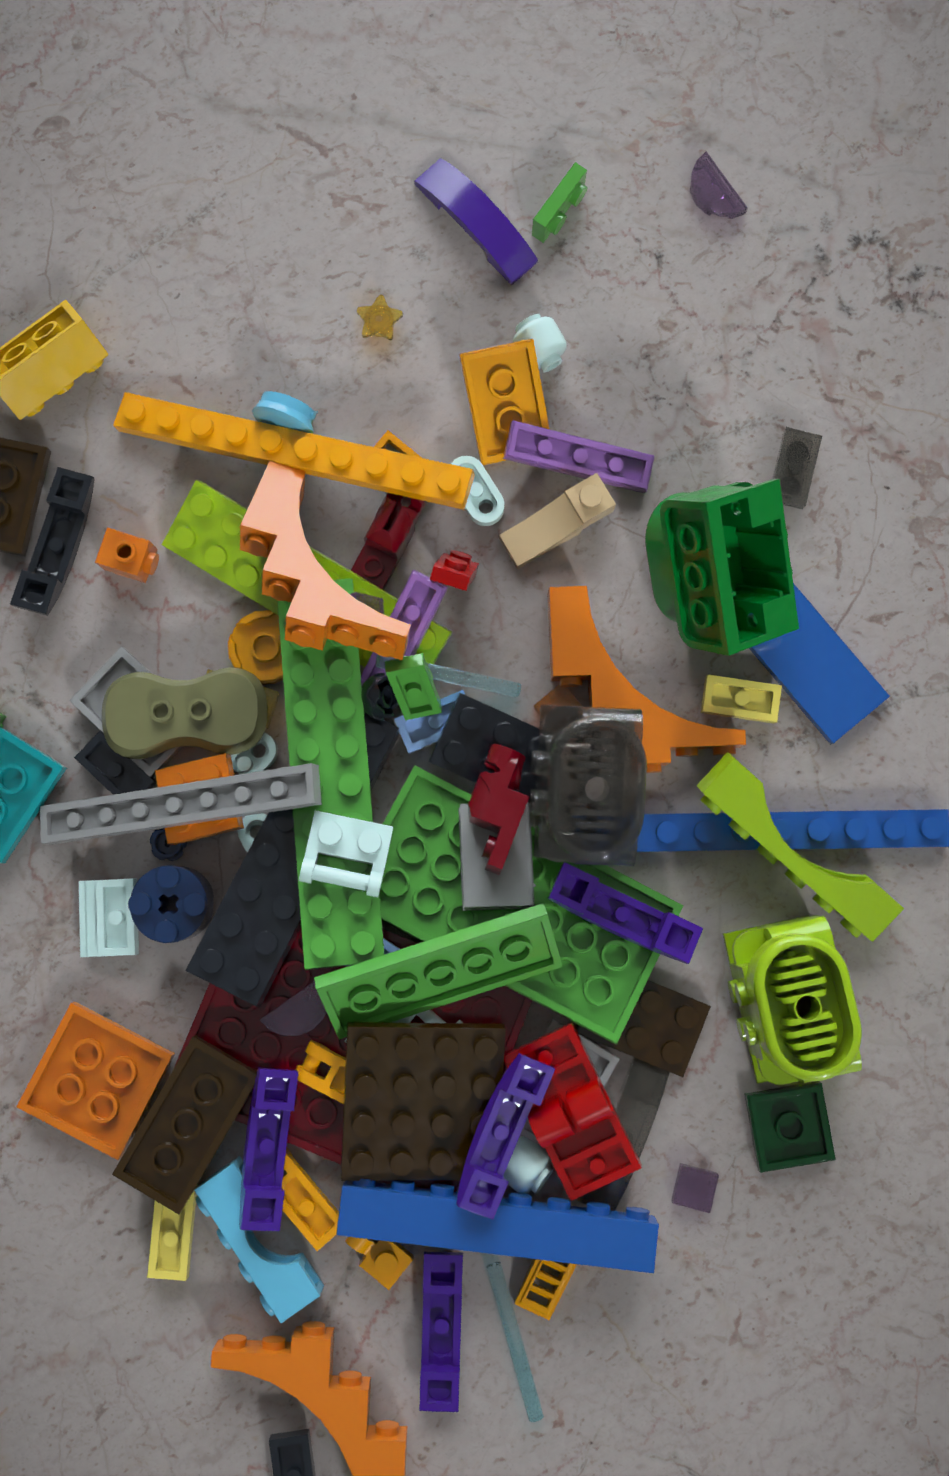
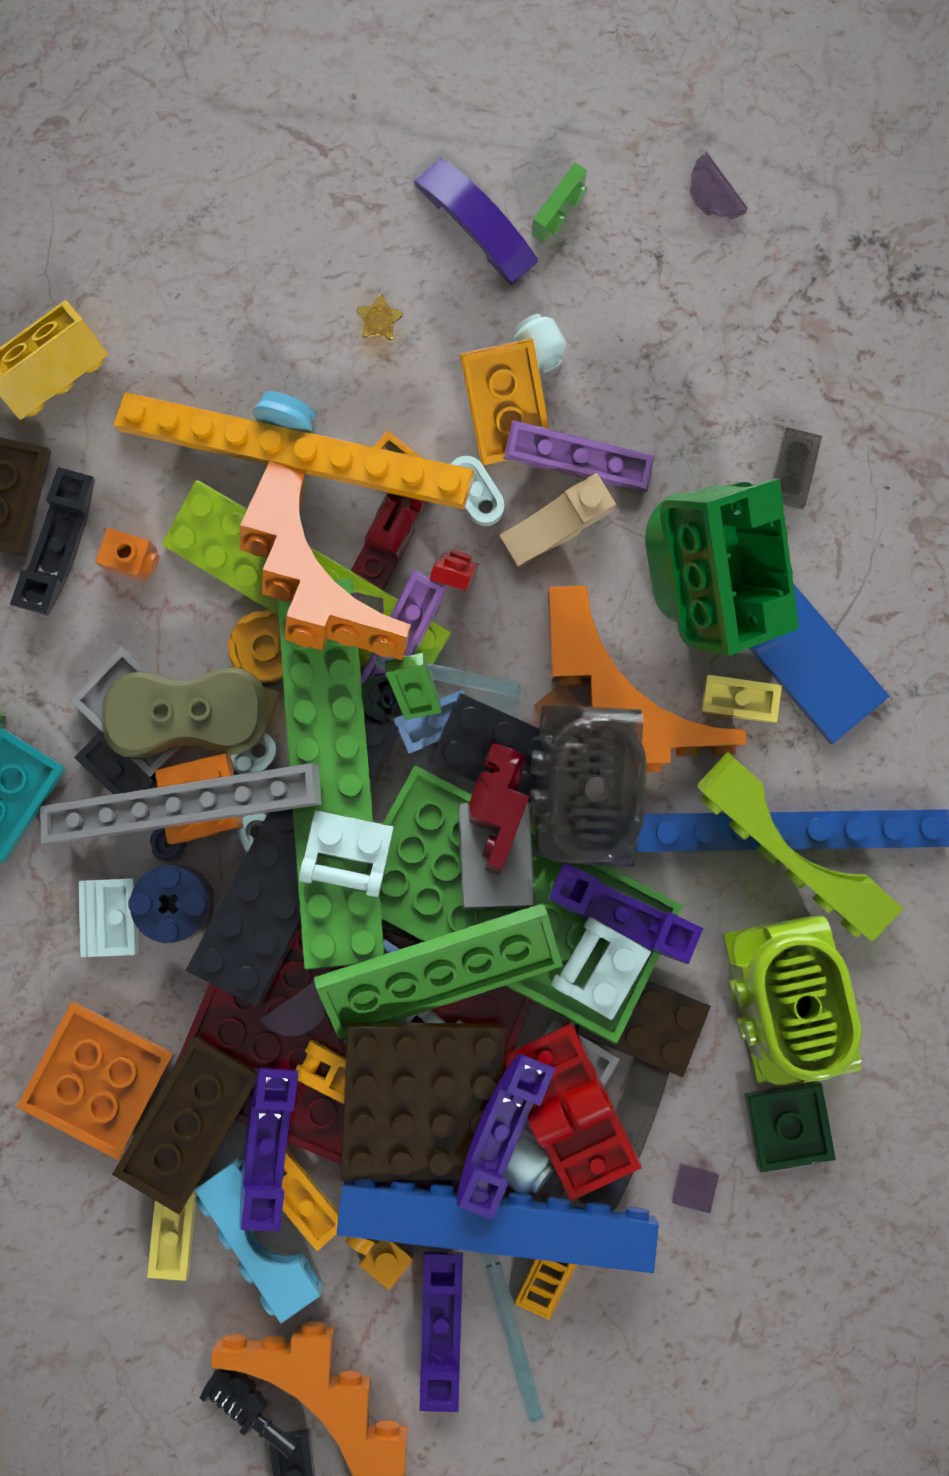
none -> black piece [200,1369,299,1459]
none -> light aqua plate [551,916,651,1020]

